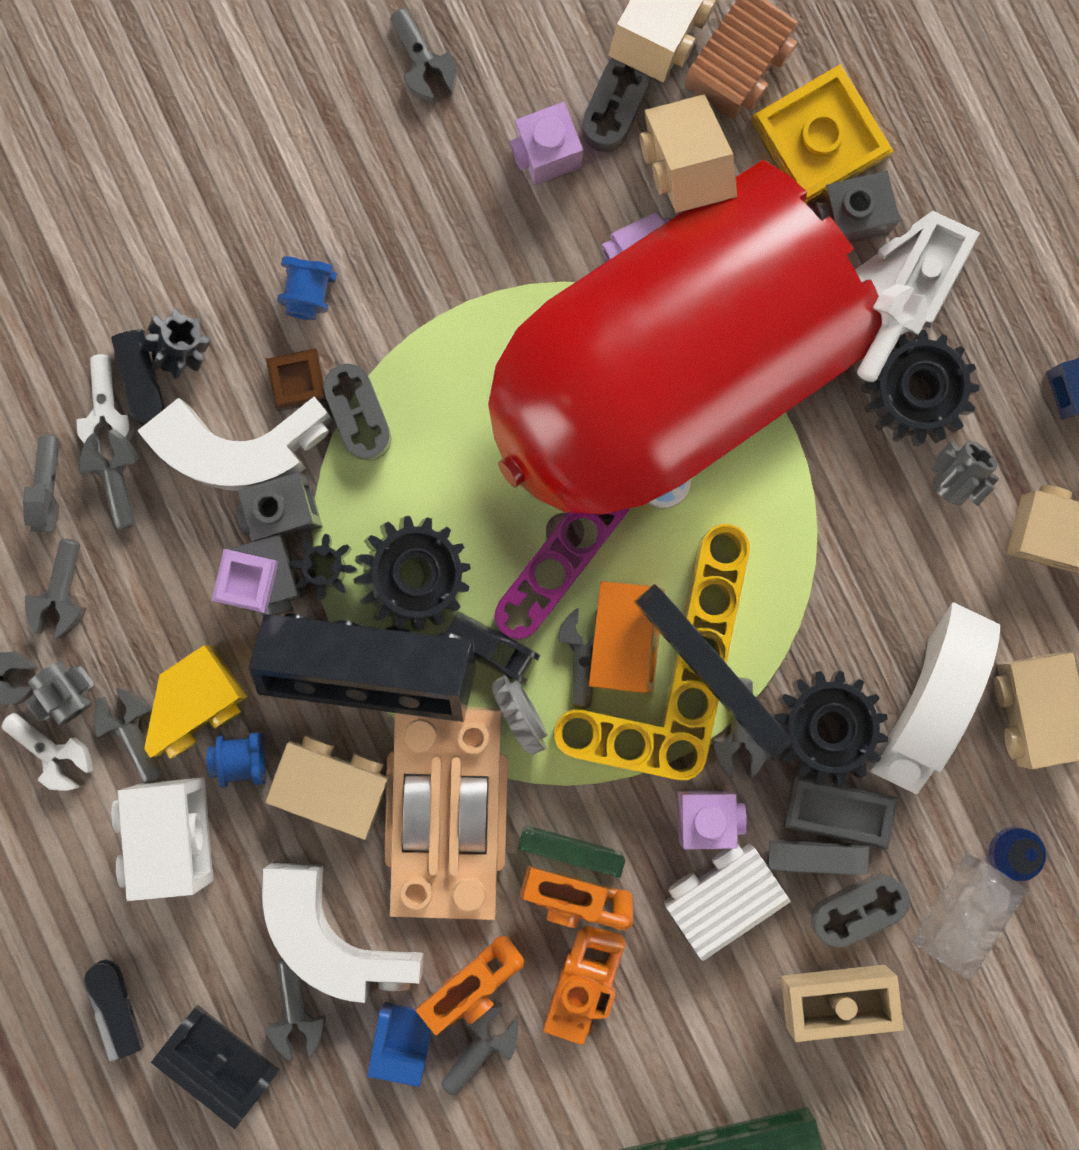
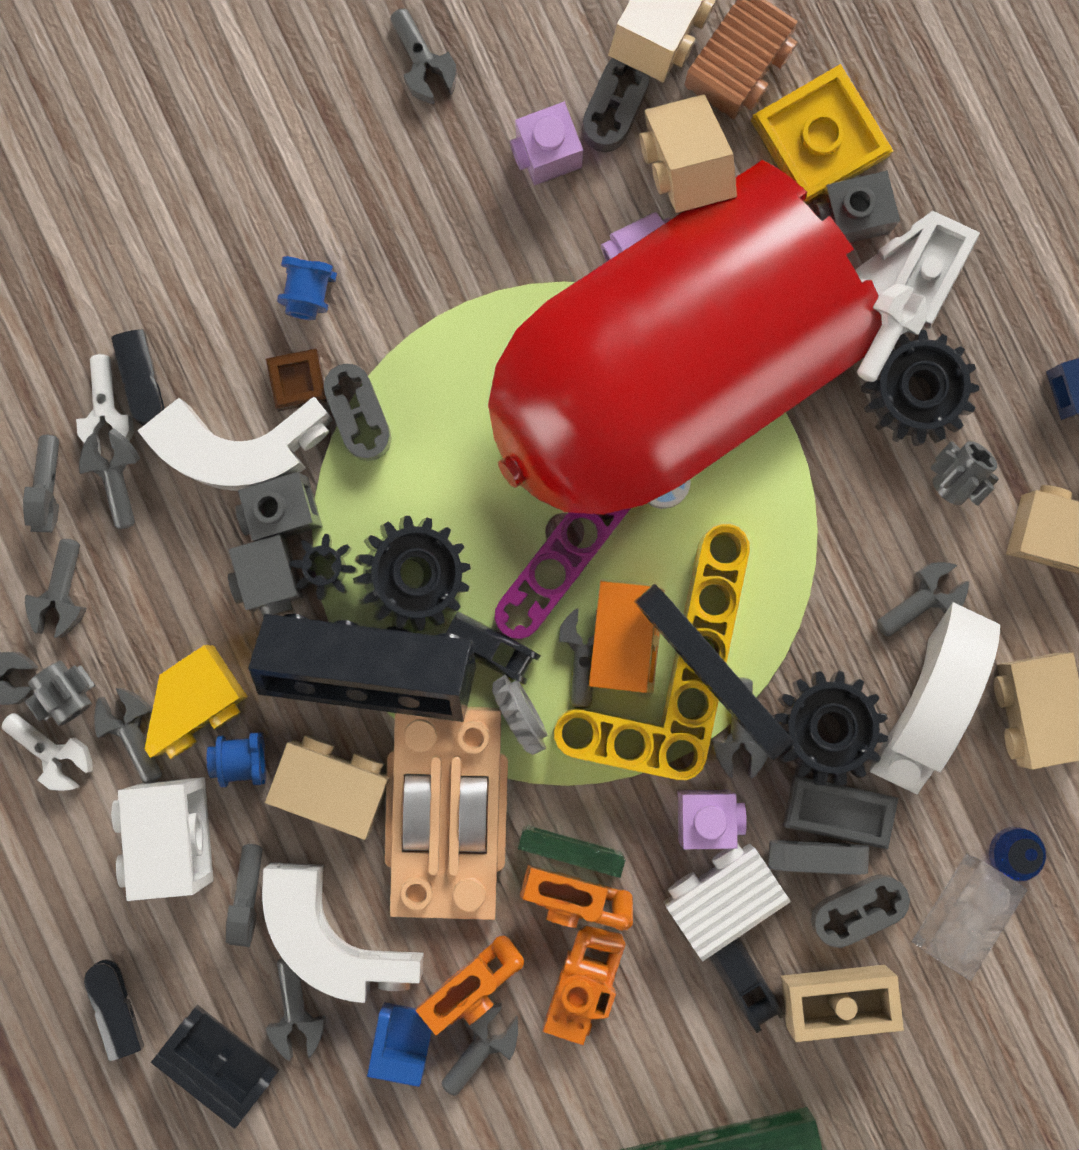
black gear [141,309,211,379] -> none
lavender tile [212,549,279,613] -> none
none -> dark grey bar [226,844,263,947]
none -> black bar [709,937,785,1033]
none -> dark grey bar [877,562,969,637]

